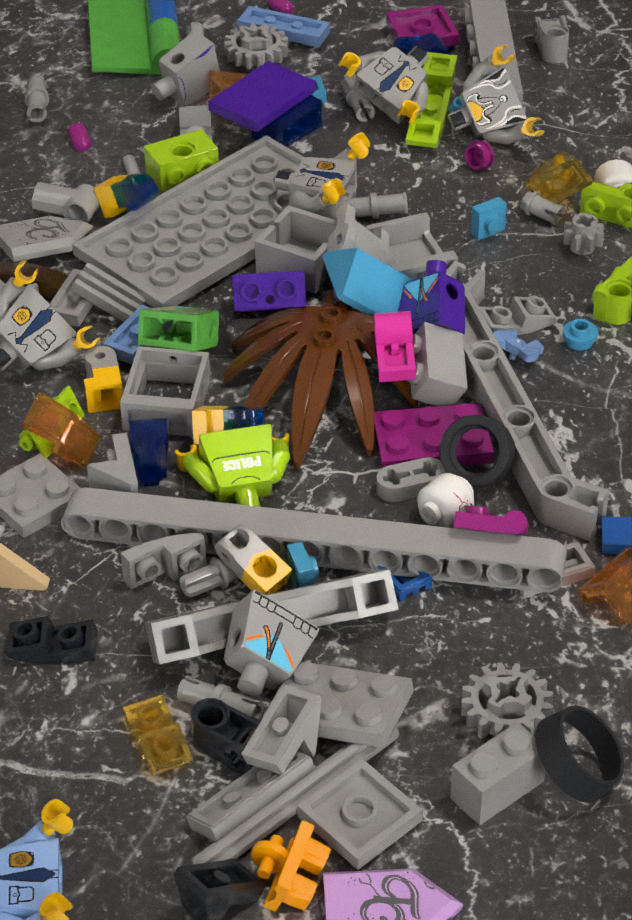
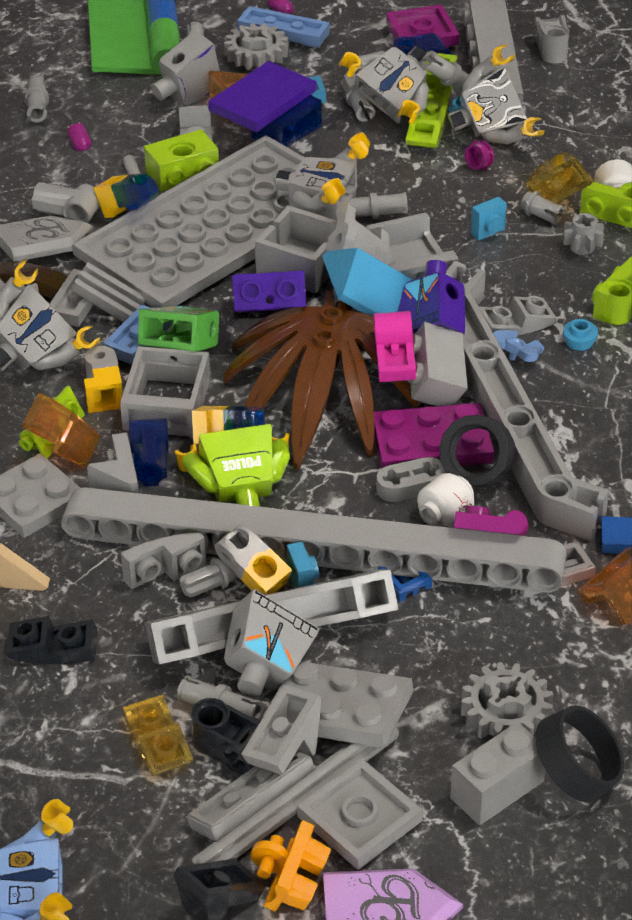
none -> light grey pin [421,51,469,92]

